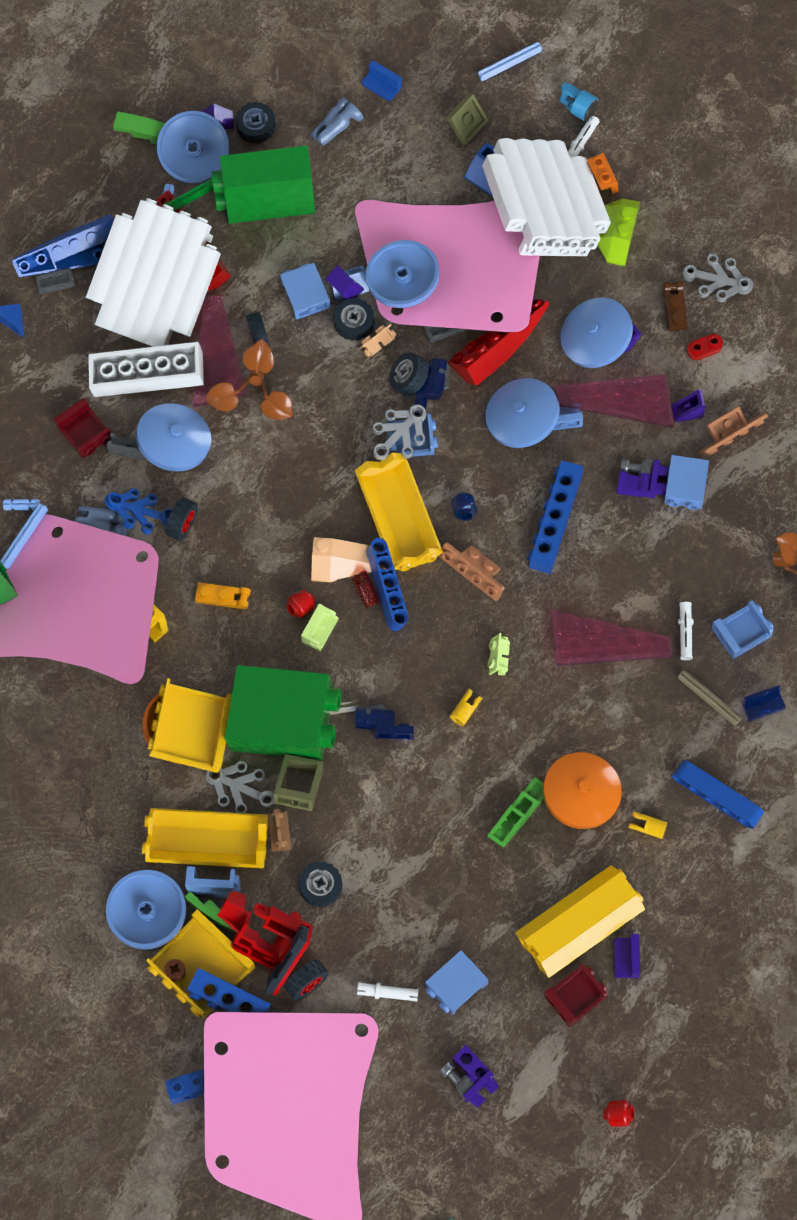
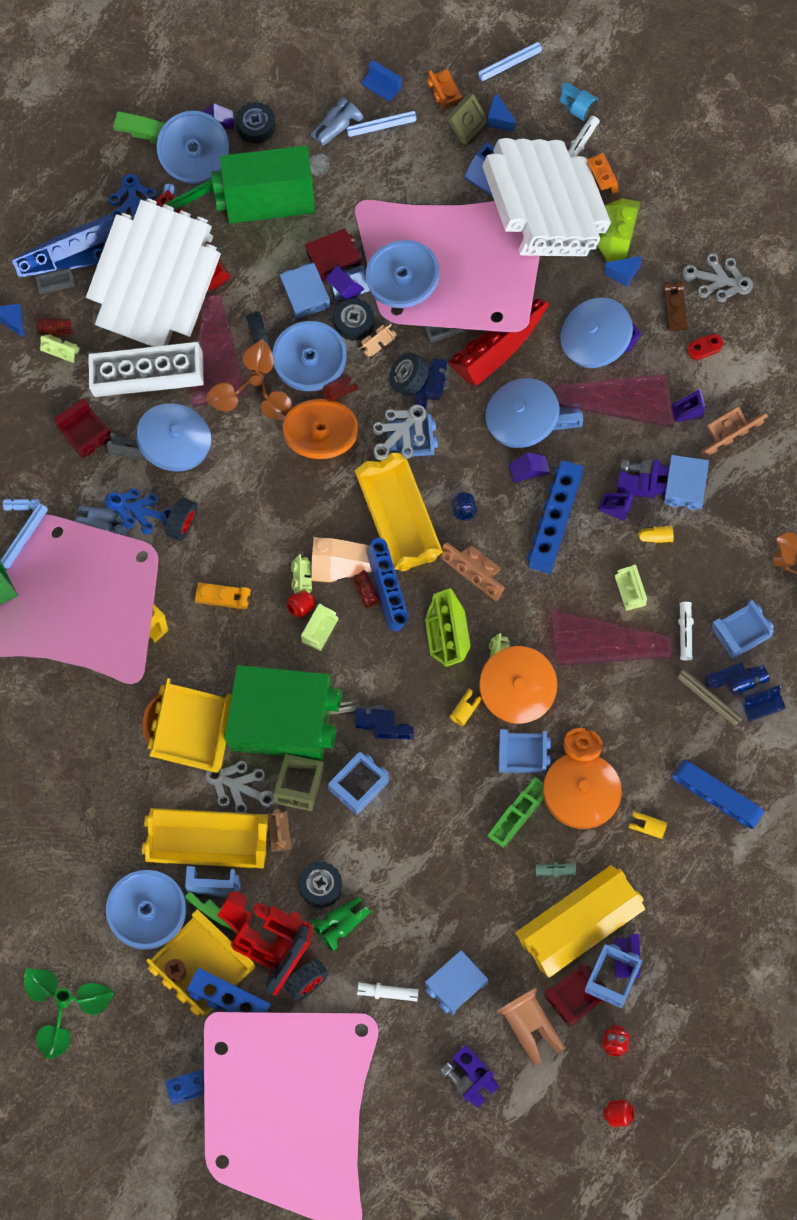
none -> green plant [24,968,114,1059]
none -> clear red hinge [38,318,73,335]
none -> yellowish green hinge [40,334,80,363]
none -> blue plant [109,174,156,219]
none -> medium blue dish [272,321,347,391]
none -> orange dish [283,399,358,459]
none -> yellowish green hinge [291,554,312,593]
none -> dark red panel [305,228,362,282]
none -> clear gear [310,153,330,176]
none -> green piece [310,896,371,952]
none -> clear red hinge [323,375,359,401]
none -> medium blue window [328,752,389,815]
none -> light blue axle [347,111,417,137]
none -> lime wedge [425,588,471,667]
none -> orange bracket [426,69,462,108]
none -> orange dish [479,646,557,724]
none -> blue slope [488,94,516,132]
none -> nougat piece [496,988,566,1067]
none -> medium blue panel [499,729,551,774]
none -> dark purple slope [509,452,550,482]
none -> sand green pin [536,862,576,878]
none -> orange tile [563,728,603,762]
none -> medium blue window [585,944,642,1008]
none -> dark purple slope [598,493,634,521]
none -> red head [602,1025,630,1057]
none -> blue slope [604,256,641,287]
none -> yellowish green hinge [615,565,647,611]
none -> yellow hinge [638,526,673,543]
none -> clear blue plate [705,662,770,696]

